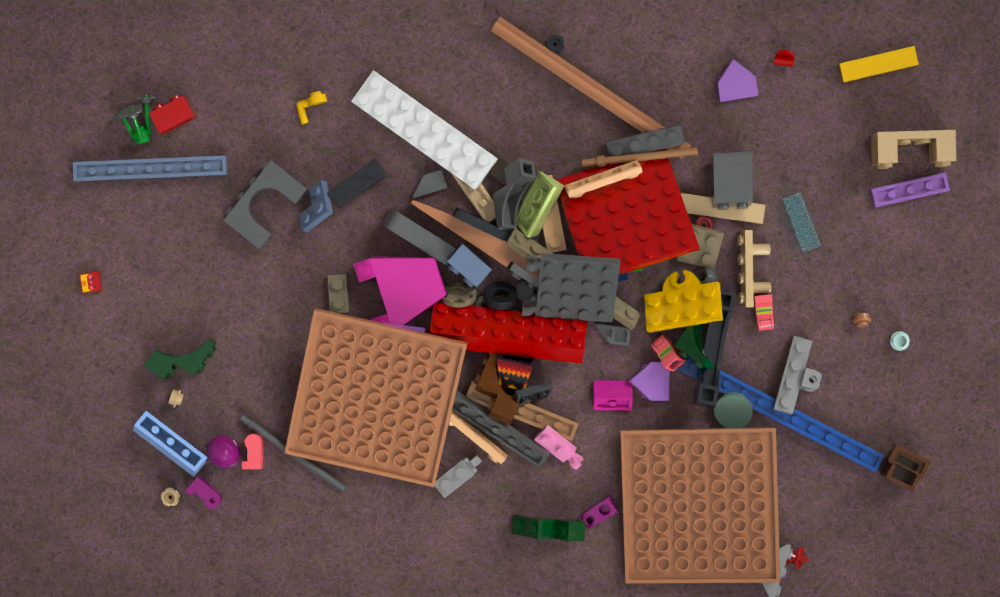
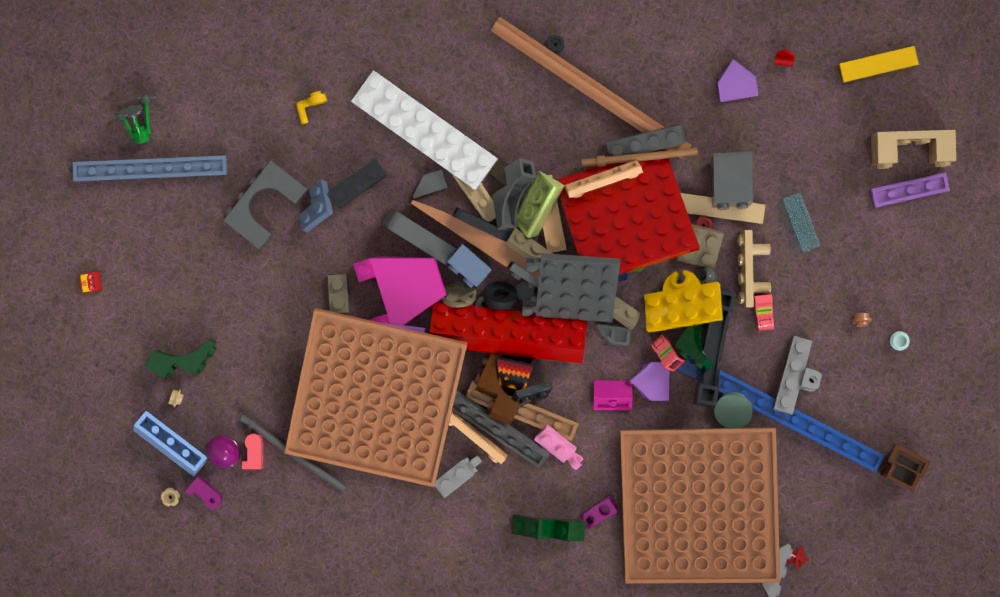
red brick [149,95,197,135] -> none

